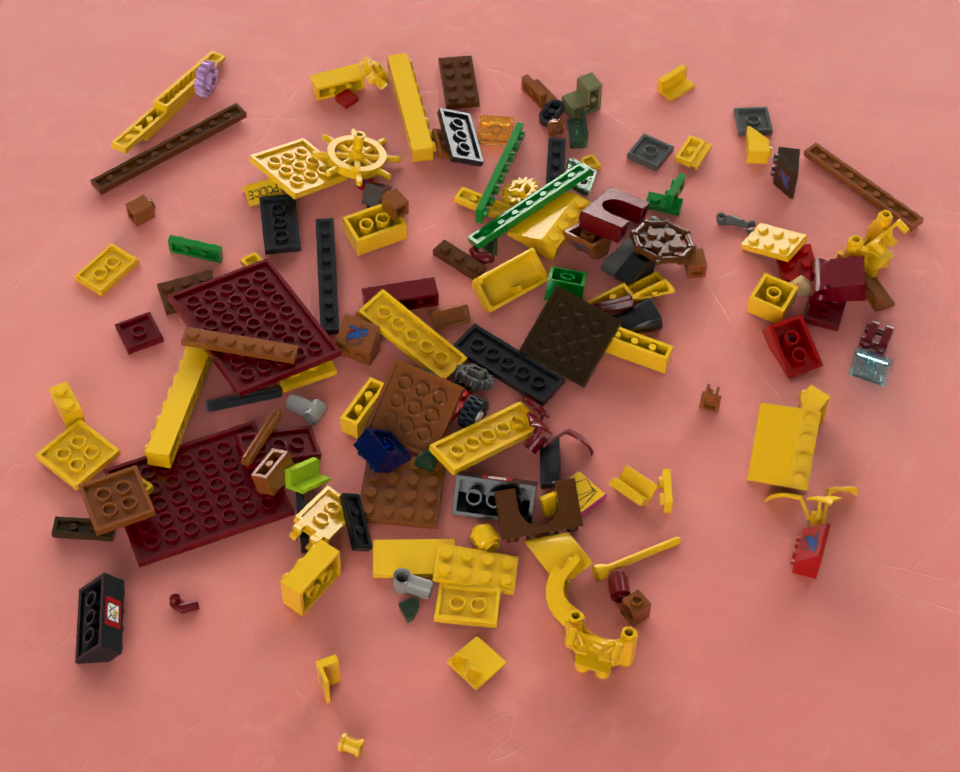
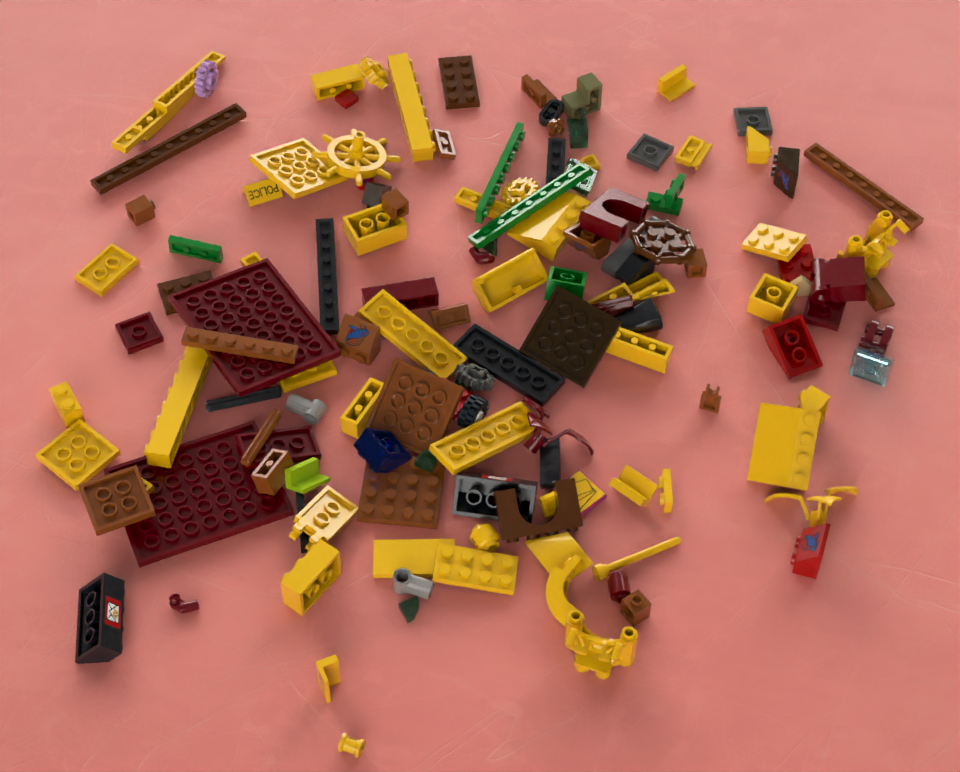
dark brown plate [51,516,115,542] -> none
black plate [259,194,301,255] -> none
black tile [339,493,373,552] -> none
reddish brown plate [433,239,486,280] -> none
yellow plate [434,582,501,628] -> none
plate [437,108,484,167] -> none
yellow plate [447,636,507,691] -> none
clear yellow plate [477,115,514,146] -> none
dark grey arm [716,213,756,234] -> none

